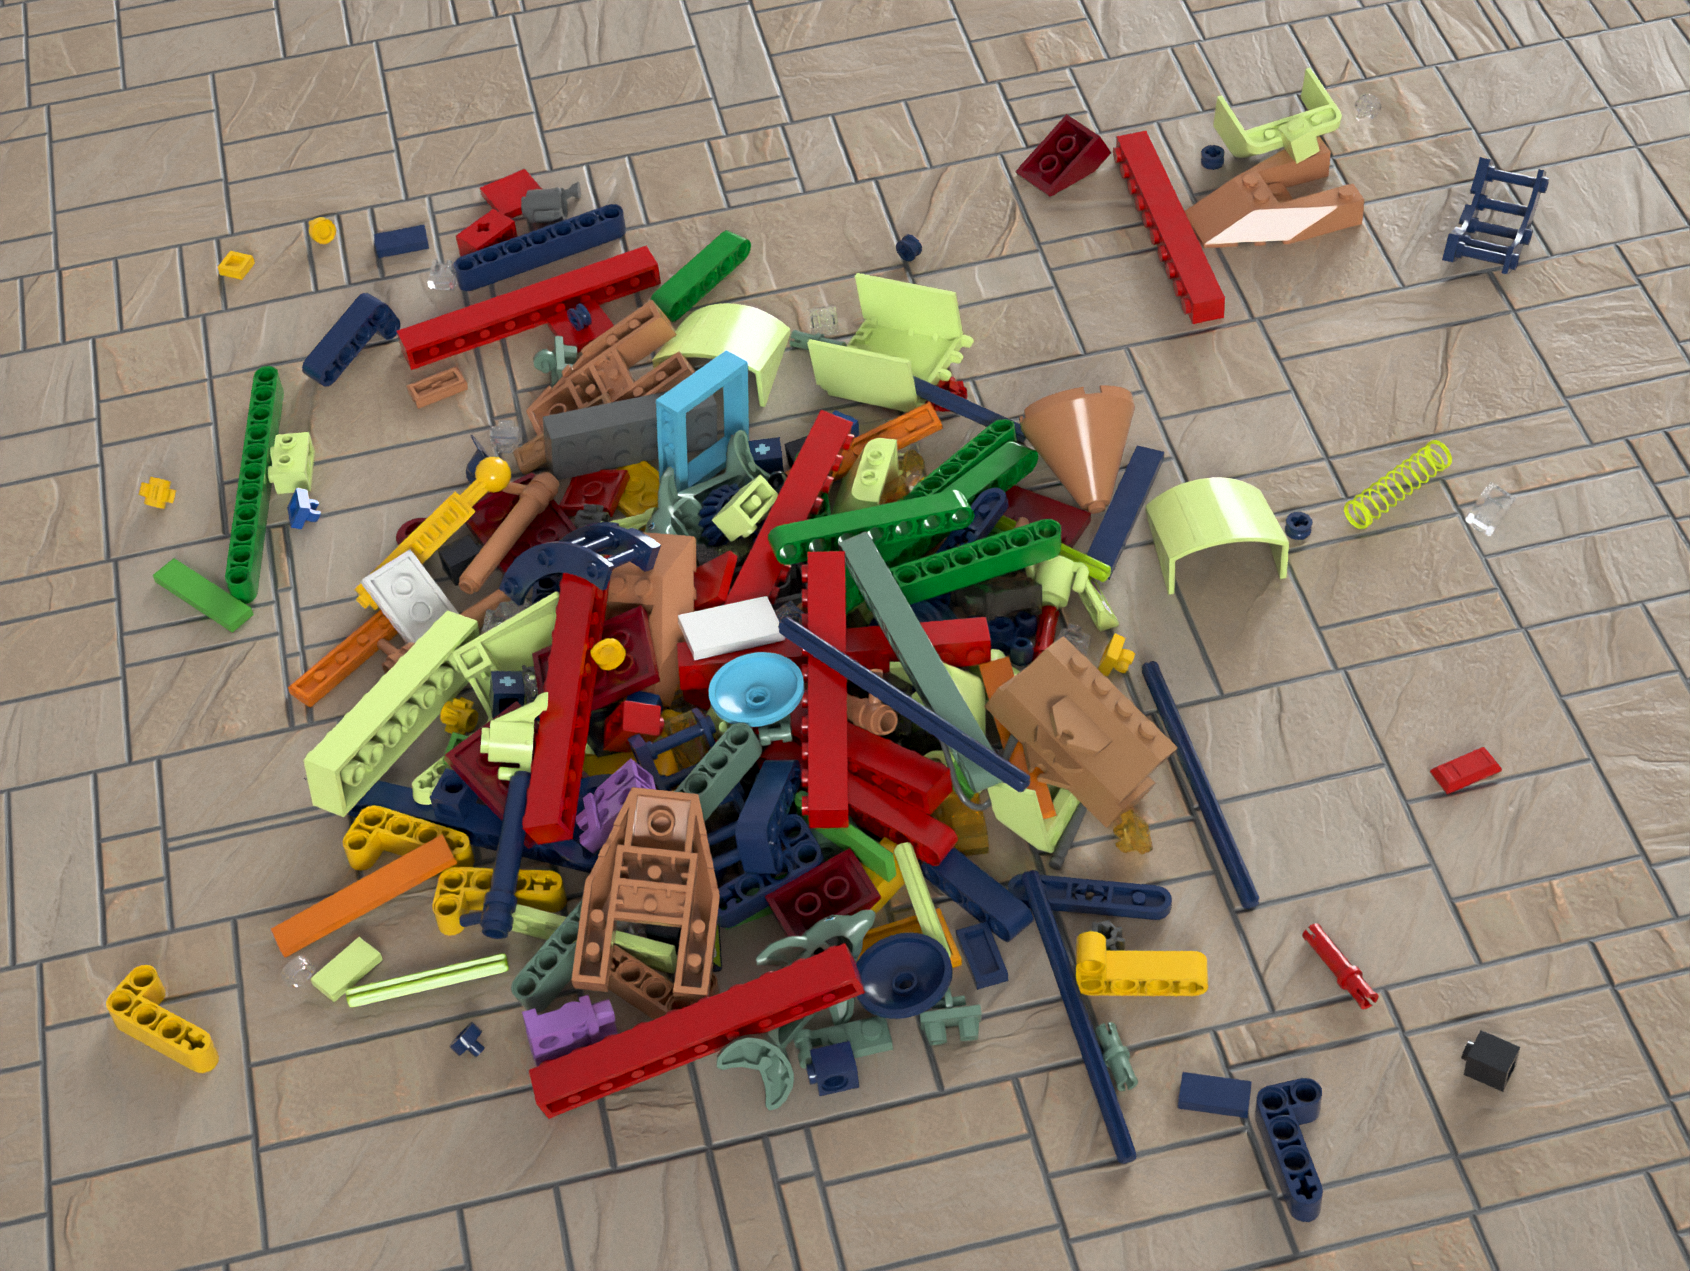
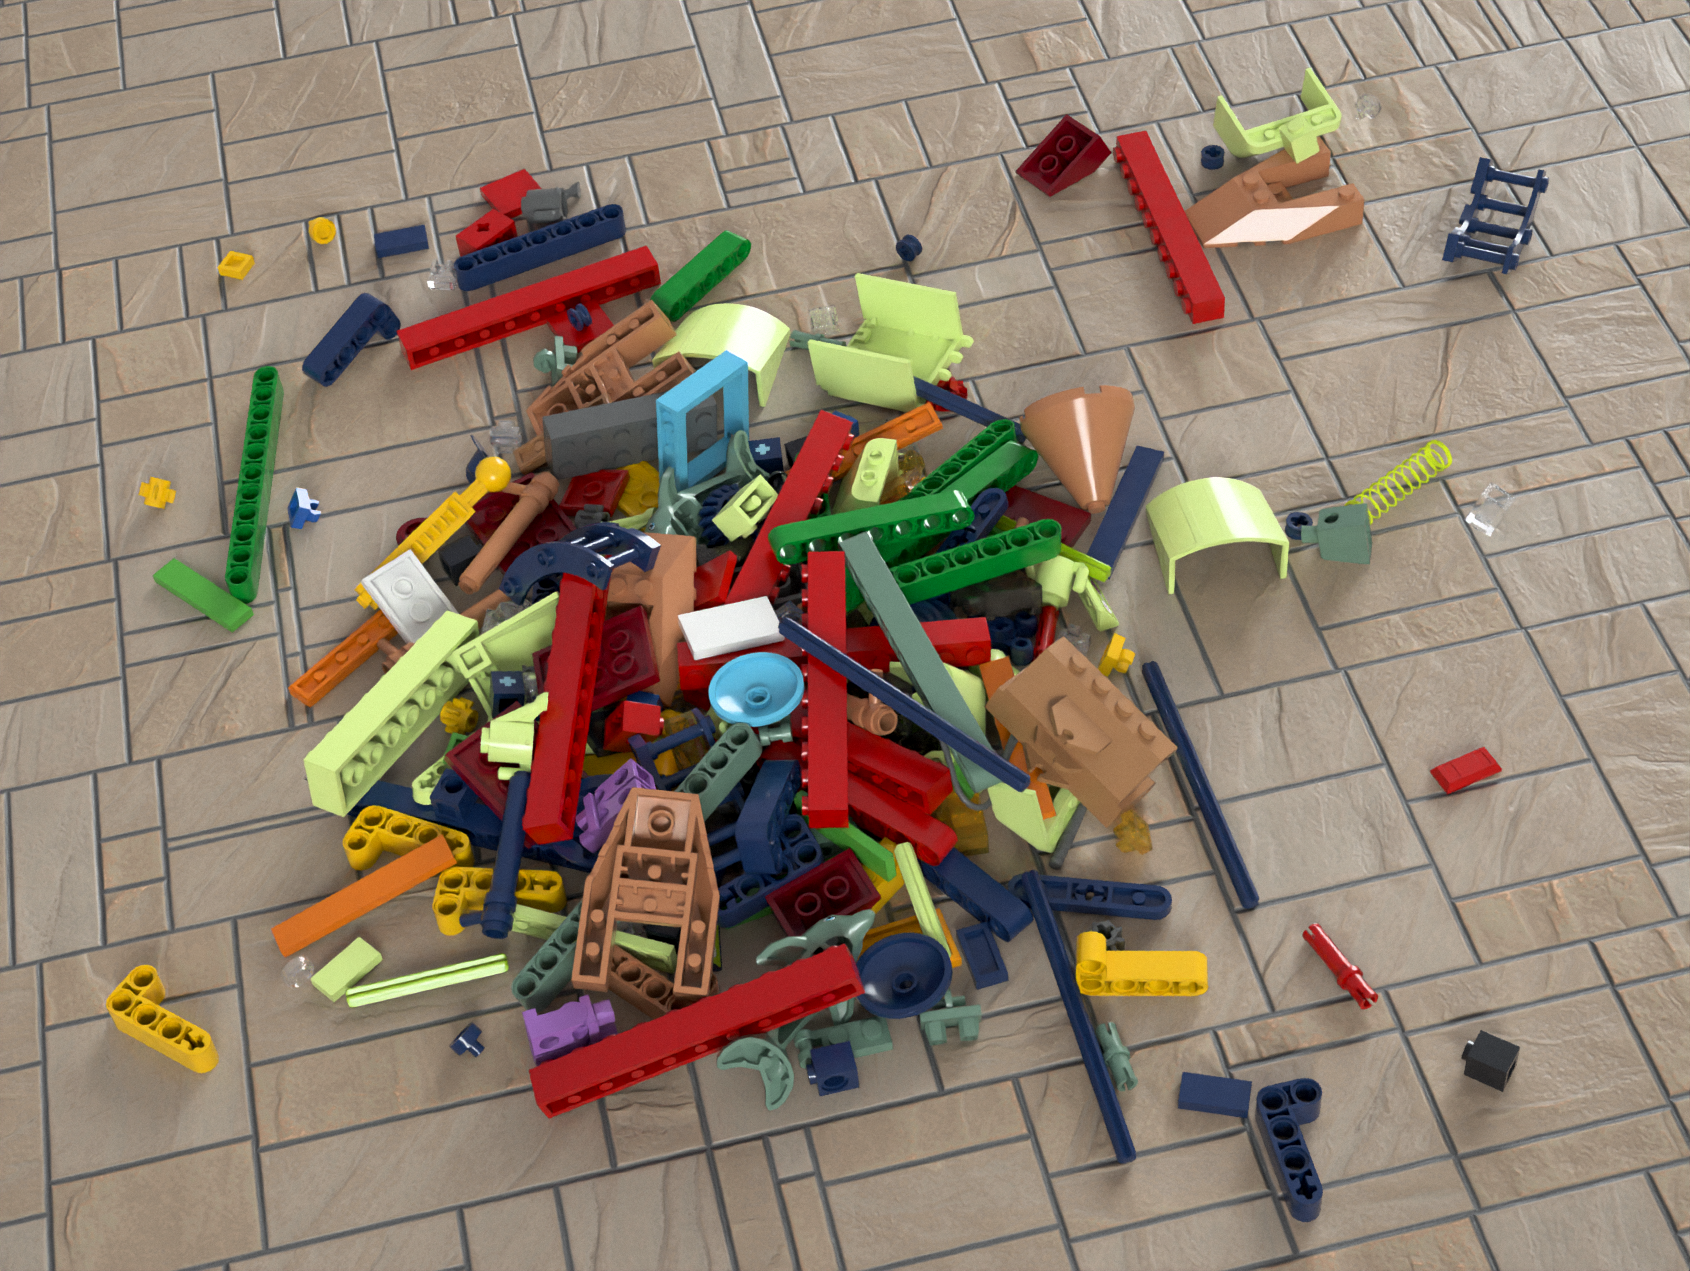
yellowish green brick [268,432,315,494] -> none
nougat tile [406,366,468,409] -> none
yellow tile [590,638,626,670] -> none
none -> sand green torso [1301,503,1373,564]

